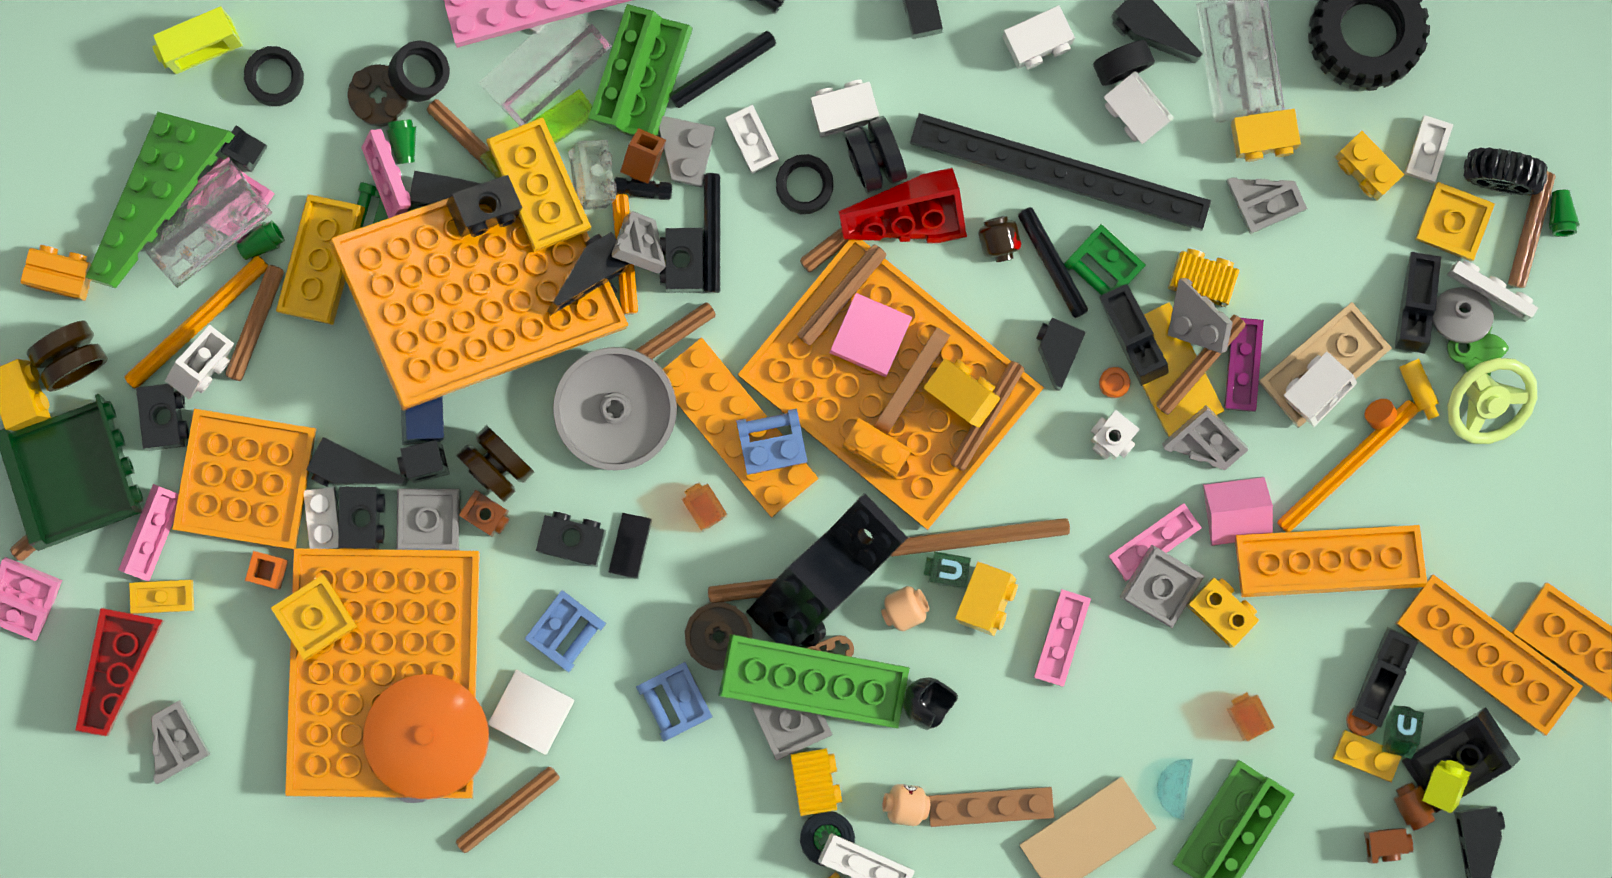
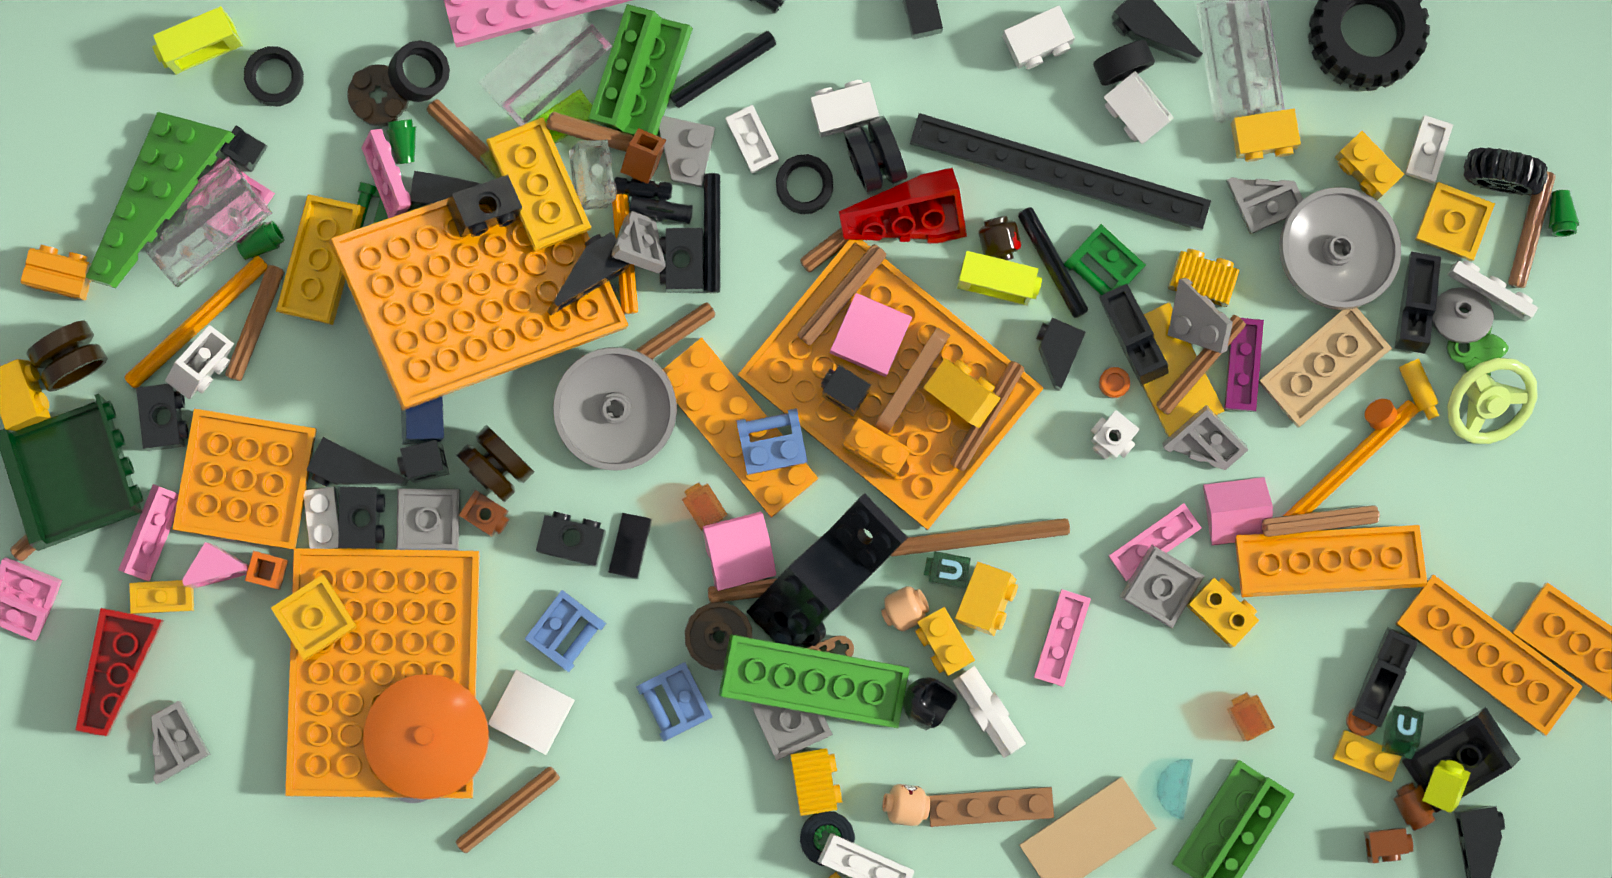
white brick [1284,351,1357,427] -> none
none -> bright pink slope [182,542,249,589]
none -> medium nougat axle [546,112,633,152]
none -> black pin [629,195,693,225]
none -> bright pink slope [703,511,776,591]
none -> black brick [821,365,871,417]
none -> yellow brick [915,607,975,676]
none -> white piece [953,666,1026,758]
none -> neon yellow window [957,251,1042,306]
none -> medium nougat axle [1261,505,1380,537]
none -> light grey dish [1279,187,1401,310]

